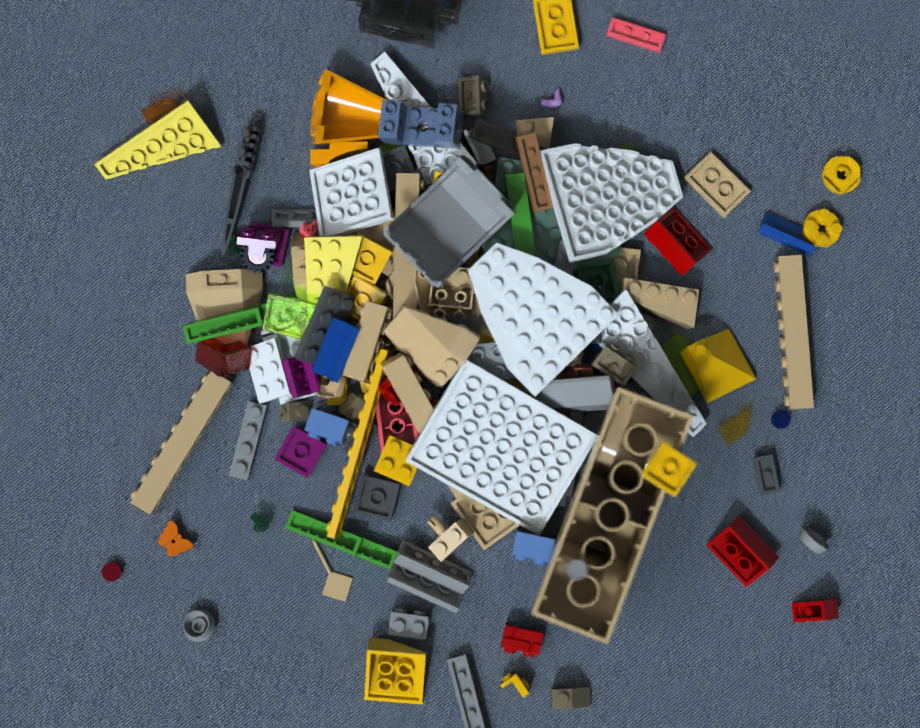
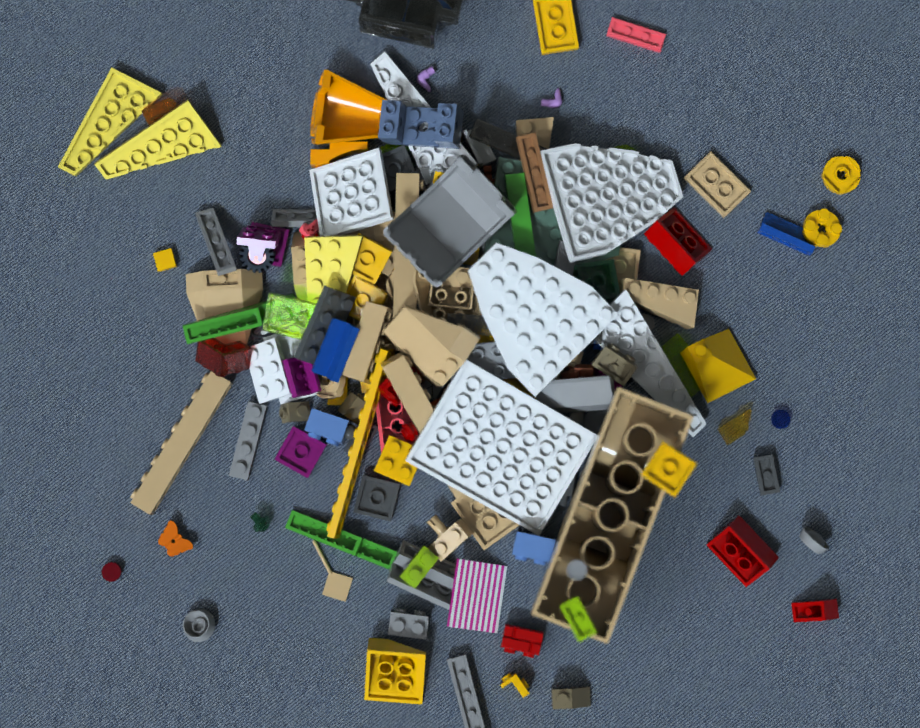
dark grey piece [222,118,261,256] -> none
clear green plate [228,235,243,255] -> none
dark tan bracket [458,75,489,117] -> none
tan brick [773,255,814,410] -> none
none -> light yellow wing [58,67,163,177]
none -> yellow tile [153,248,177,272]
none -> light grey plate [195,208,237,276]
none -> lime plate [399,546,439,589]
none -> red plate [401,422,418,441]
none -> lavender animal [417,66,435,92]
none -> sticker [447,559,507,633]
none -> lime plate [559,596,597,642]

